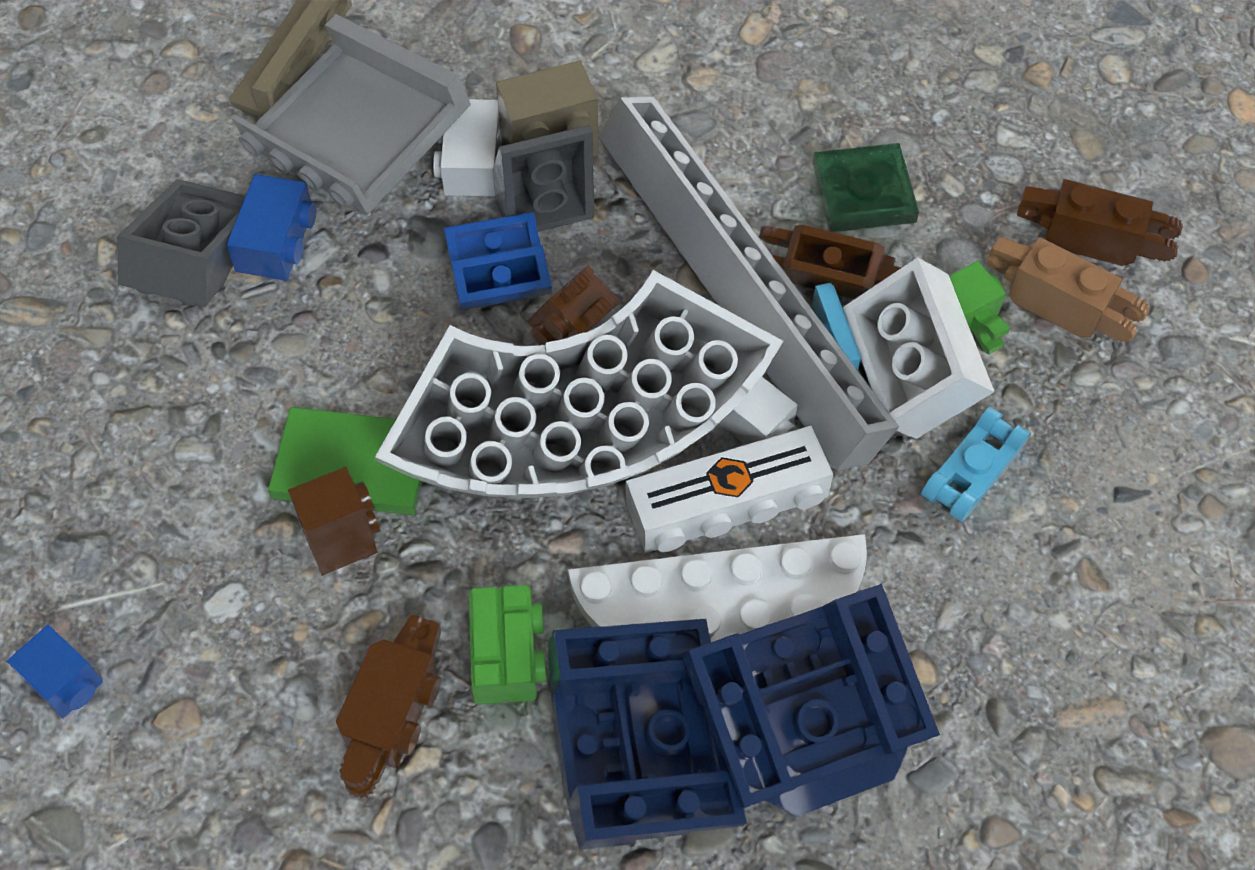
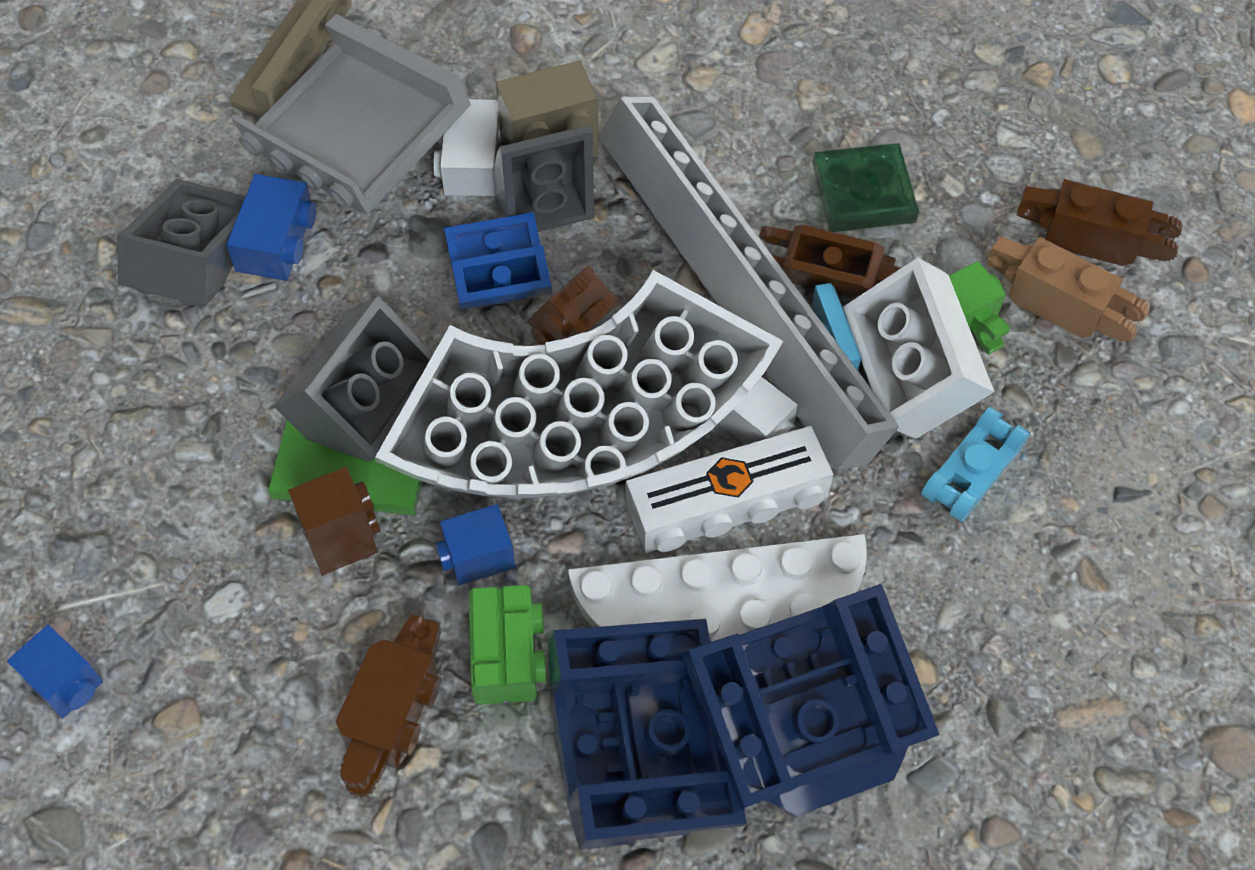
none -> dark grey slope [273,295,434,462]
none -> blue brick [435,504,515,586]

